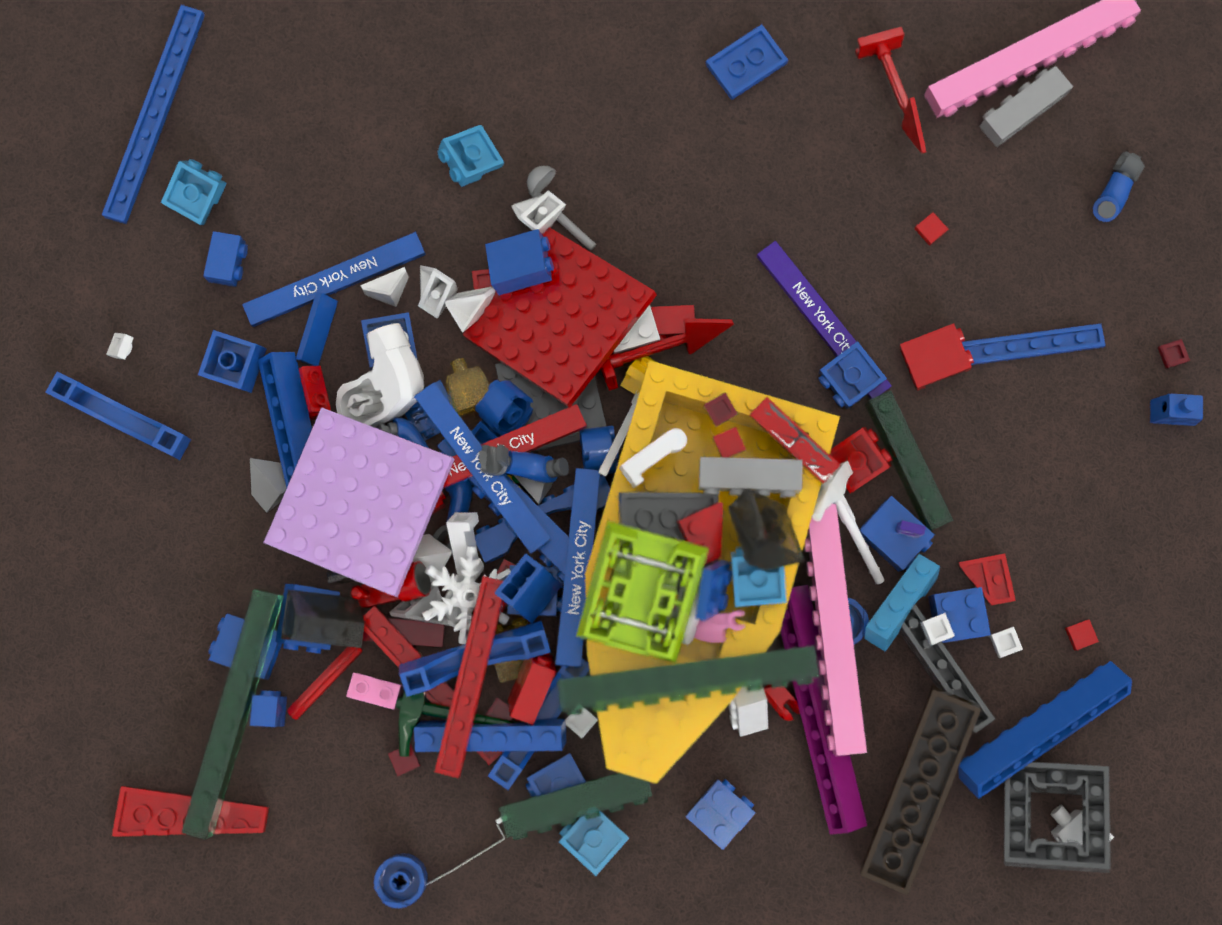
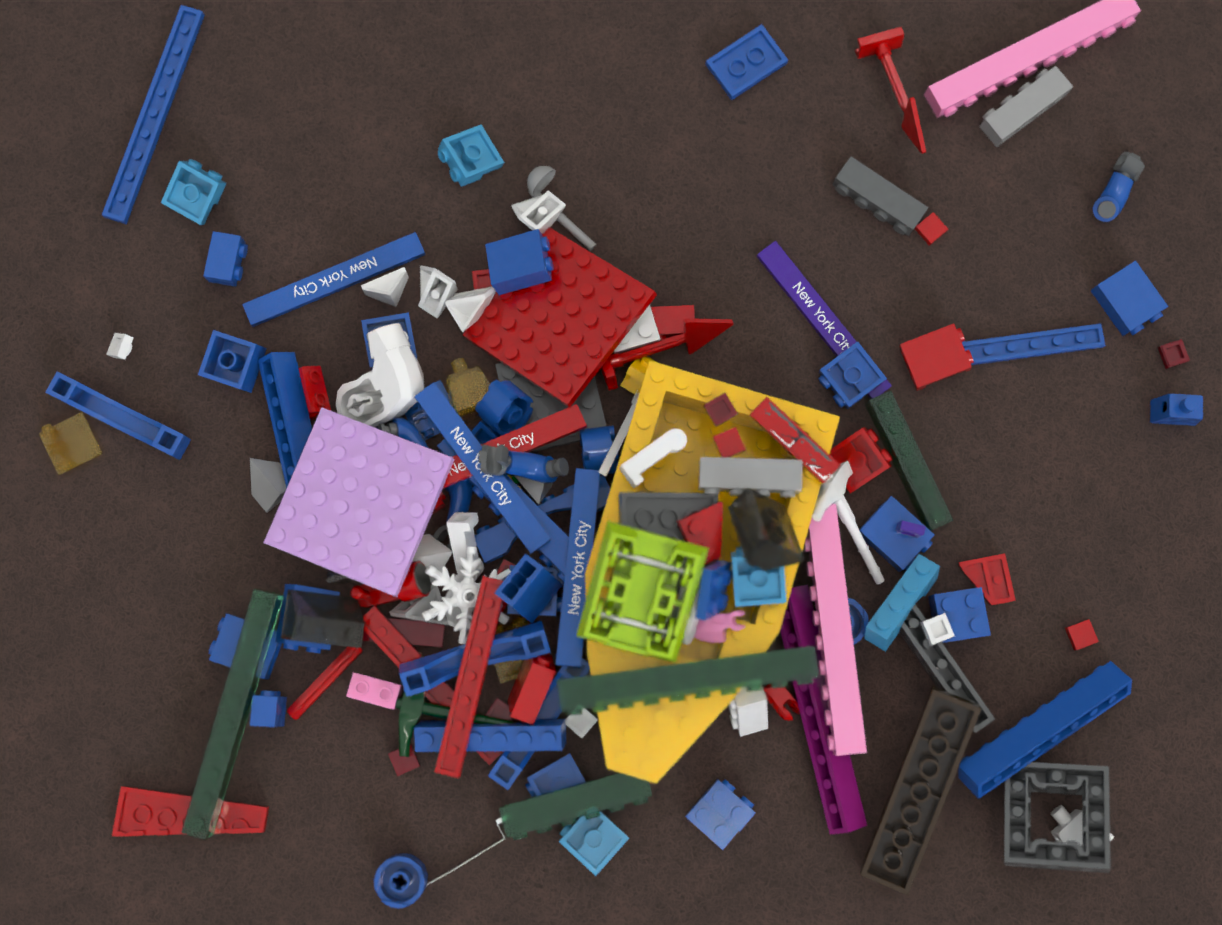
blue tile [296,292,338,366] -> none
white tile [990,627,1023,658] -> none
none -> clear yellow hinge [39,412,103,475]
none -> dark grey brick [832,156,929,236]
none -> blue brick [1091,261,1168,336]

